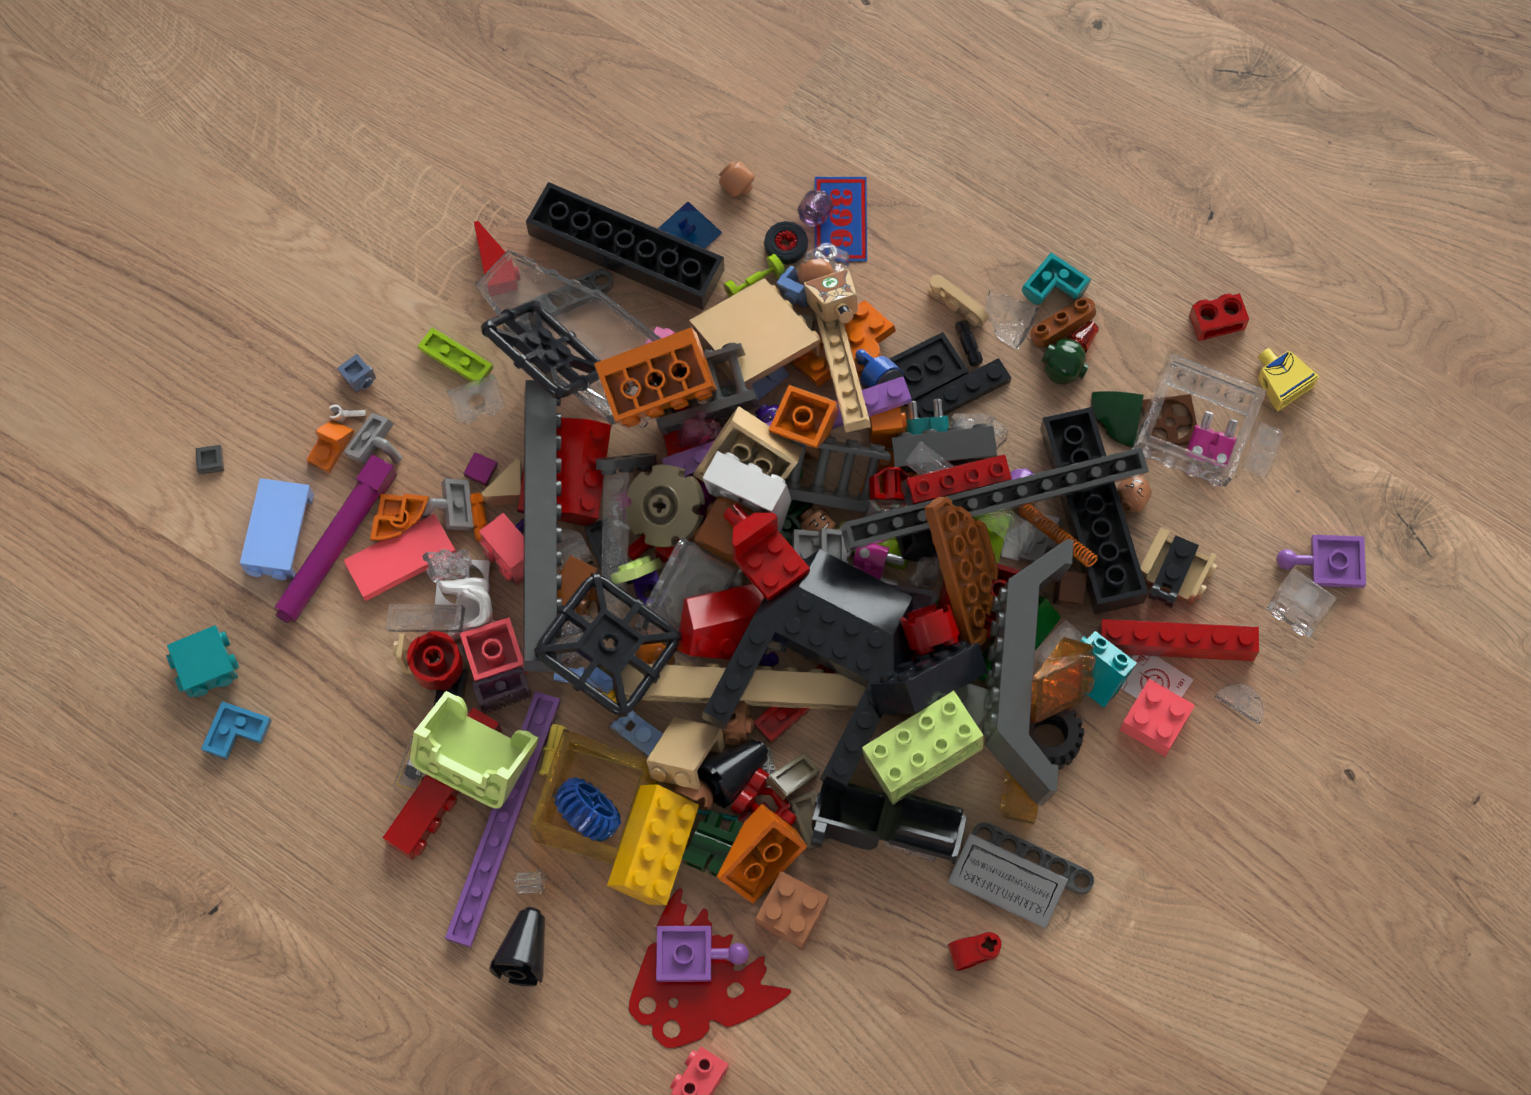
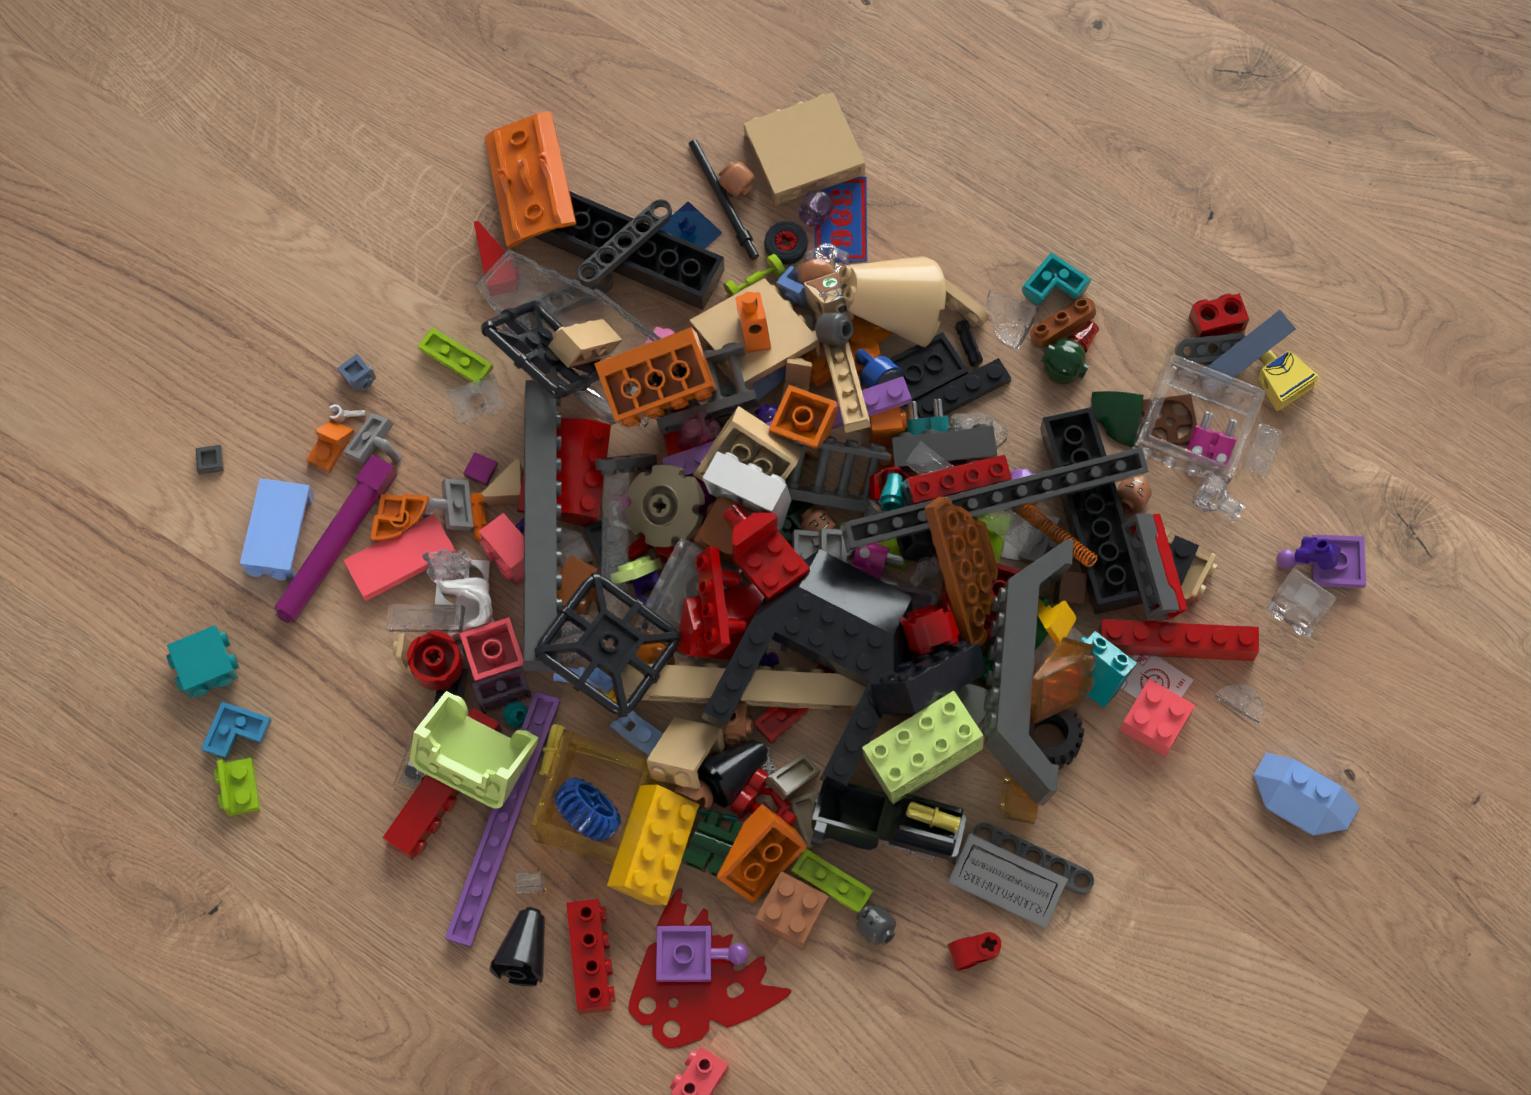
none -> lime bracket [214,758,261,816]
none -> orange hinge [485,111,576,250]
none -> teal plate [503,701,528,728]
none -> tan brick [548,319,622,368]
none -> red brick [566,899,616,1015]
none -> dark grey beam [577,199,672,287]
none -> black bar [689,139,759,261]
none -> red plate [695,546,747,654]
none -> orange torso [735,292,771,353]
none -> tan panel [743,92,865,206]
none -> tan bracket [781,358,812,401]
none -> lime plate [791,848,874,914]
none -> dark grey head [815,312,853,346]
none -> tan cone [839,256,946,347]
none -> dark grey head [856,905,896,945]
none -> teal cone [879,473,905,512]
none -> light yellow axle [906,802,961,834]
none -> yellow slope [1037,599,1076,647]
none -> dark grey piece [1121,514,1188,620]
none -> dark grey plate [1175,334,1245,364]
none -> clear connector [1191,473,1246,523]
none -> sand blue tile [1200,310,1296,392]
none -> light blue wedge [1253,753,1360,836]
none -> dark purple plate [1295,536,1341,570]

